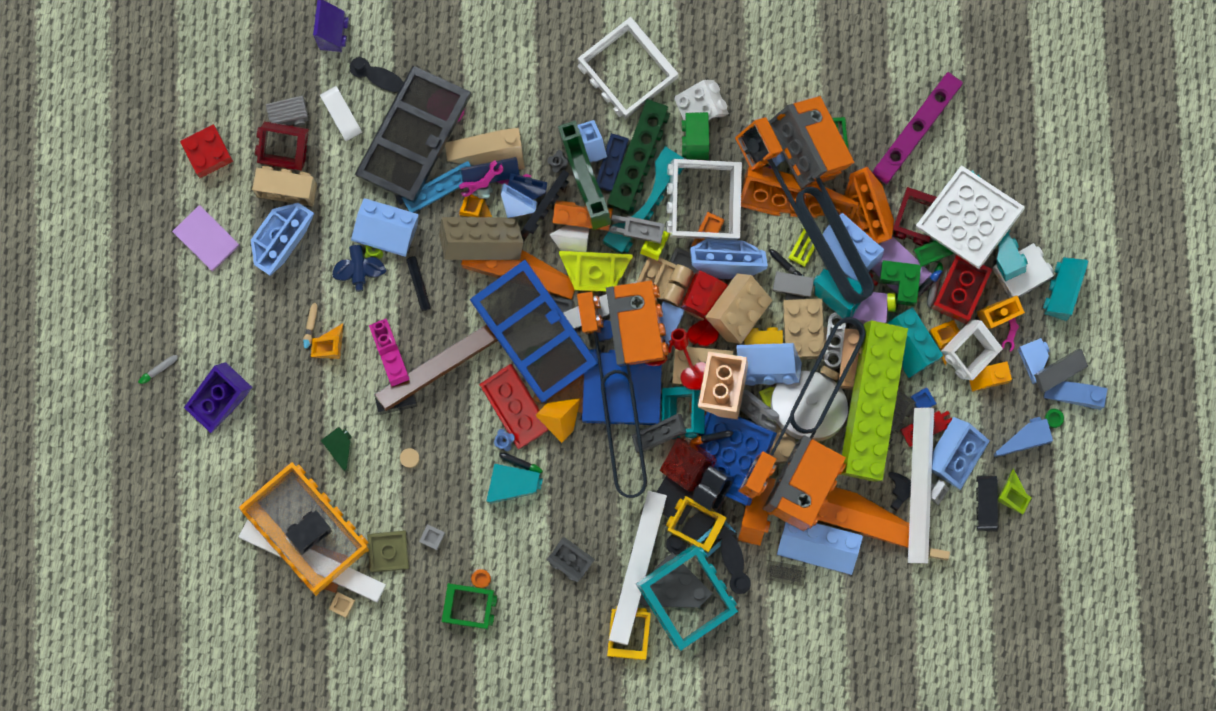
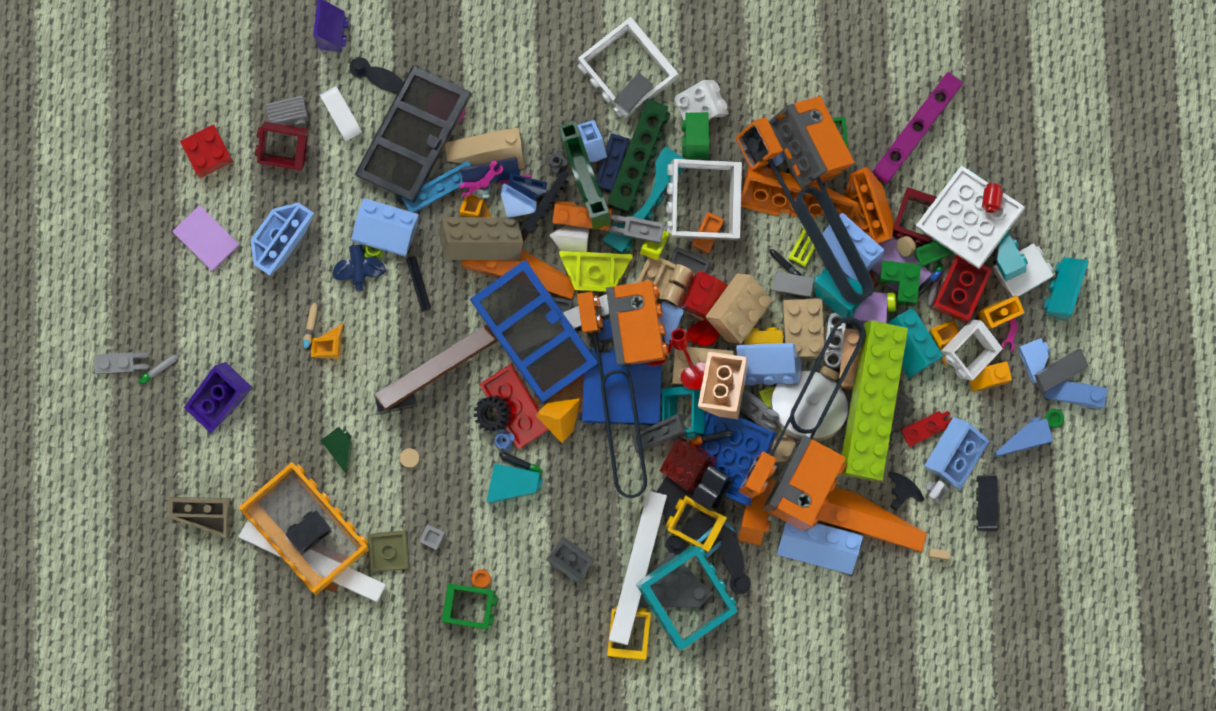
tan brick [252,166,317,206] -> none
tan tile [329,592,355,618] -> none
dark pink slope [369,318,410,386] -> none
light blue wedge [690,239,768,279] -> none
clear smoke tile [765,560,807,587] -> none
white tile [908,408,934,563] -> none
blue tile [910,387,937,408] -> none
lime slope [998,468,1031,515] -> none
none -> light grey hinge [94,352,149,375]
none -> dark tan wedge [168,496,231,538]
none -> black tyre [473,396,511,432]
none -> dark grey tile [614,73,653,113]
none -> tan tile [896,236,916,256]
none -> red brick [981,183,1003,213]

